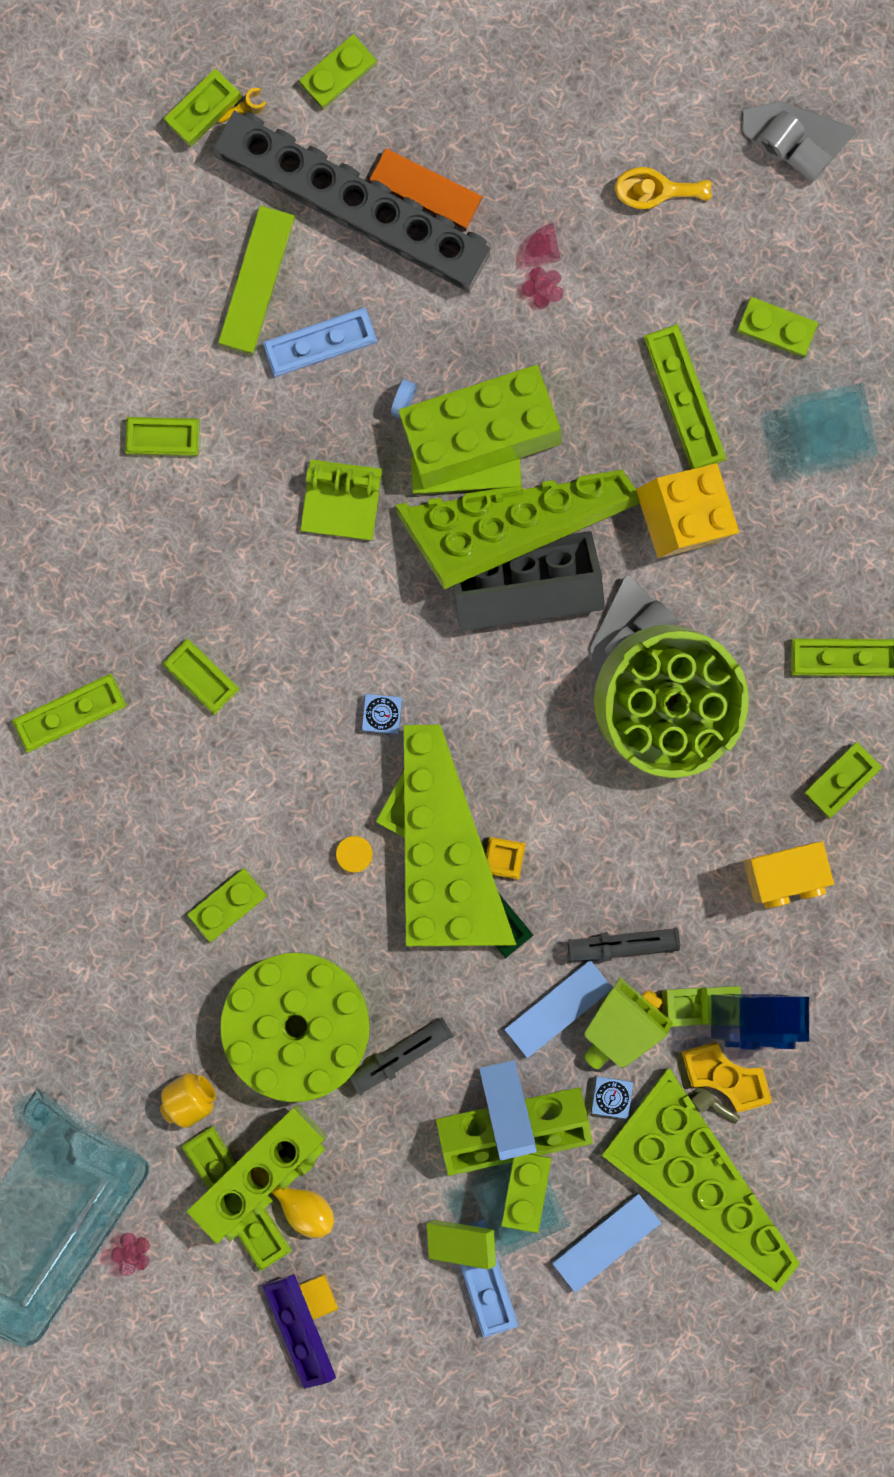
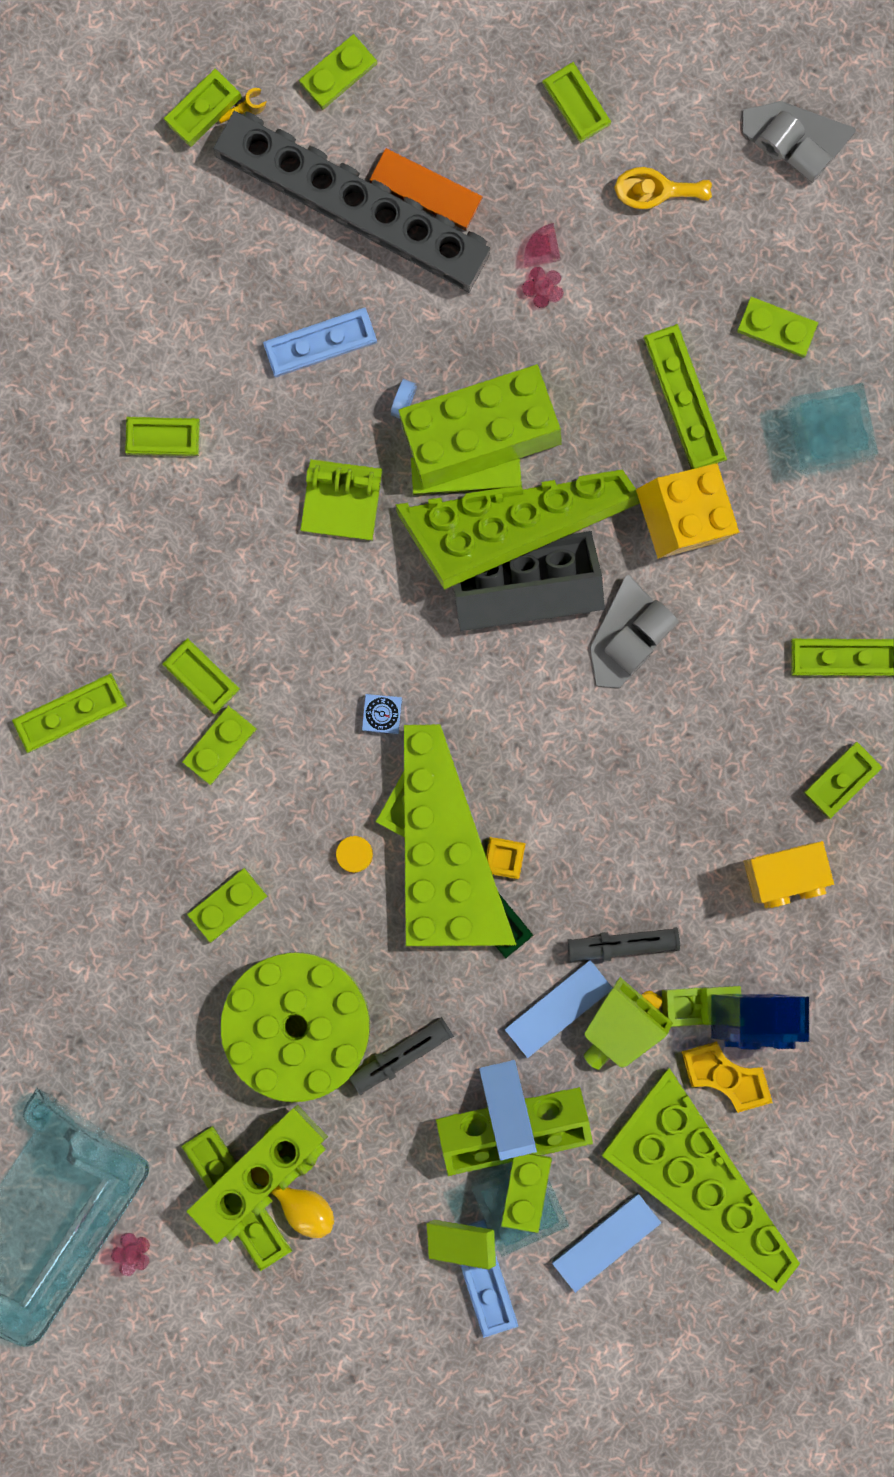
yellow head [160,1073,216,1128] -> none
lime tile [218,205,295,355] -> none
dark purple tile [262,1274,337,1389] -> none
yellow tile [299,1273,339,1320] -> none
light blue tile [591,1076,633,1119] -> none
lime brick [594,624,749,778] -> none
olive hand [689,1087,740,1124] -> none
none -> lime plate [182,705,257,785]
none -> lime tile [542,62,611,144]

